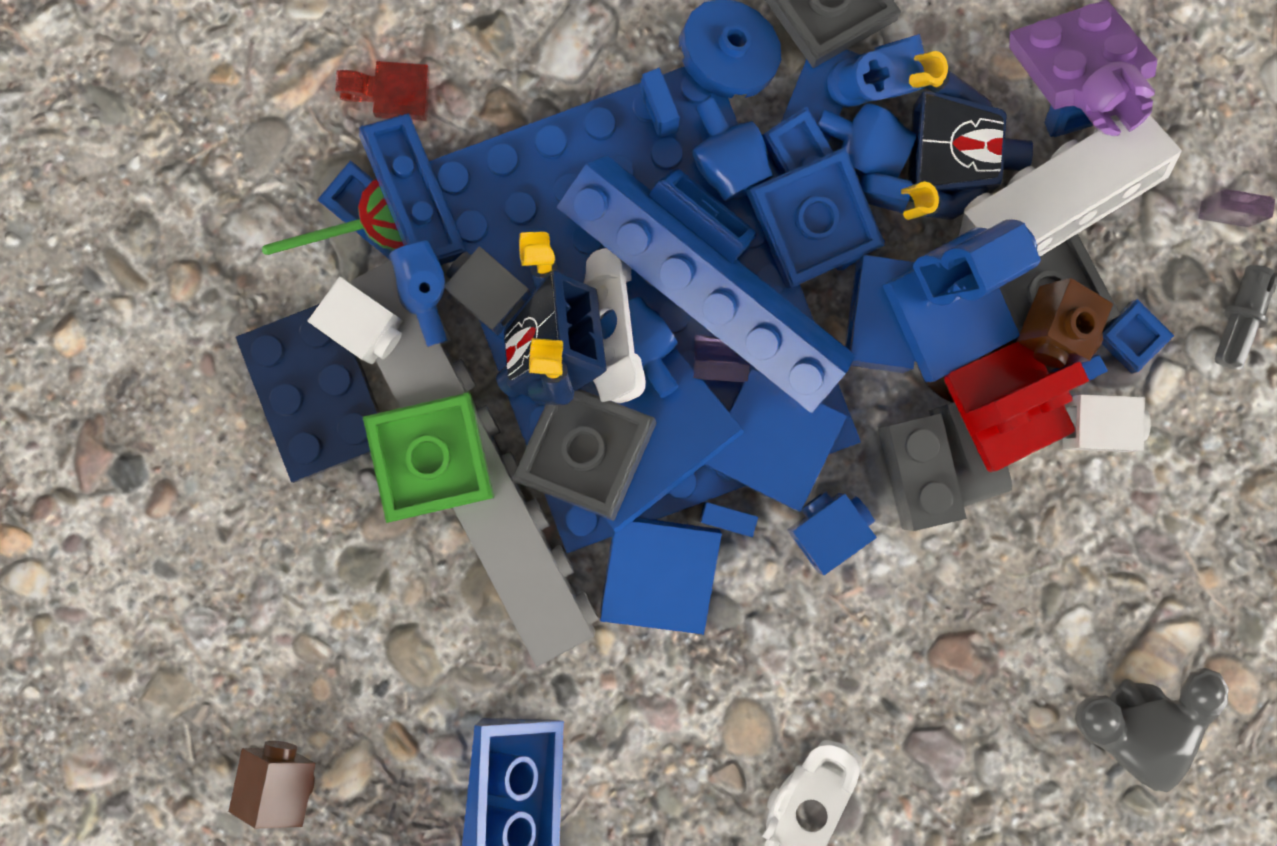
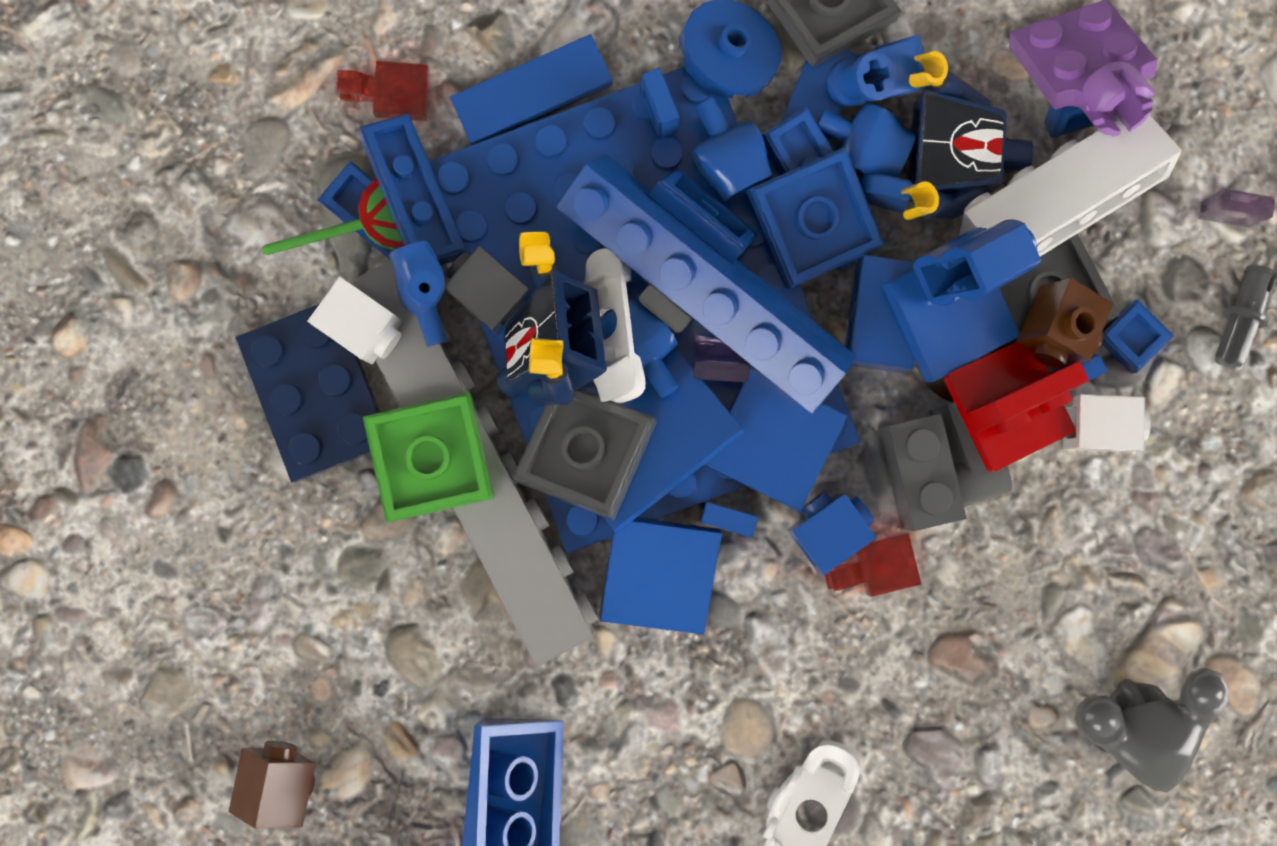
none -> blue tile [450,34,613,145]
none -> dark grey tile [639,283,695,333]
none -> clear red plate [824,533,922,597]

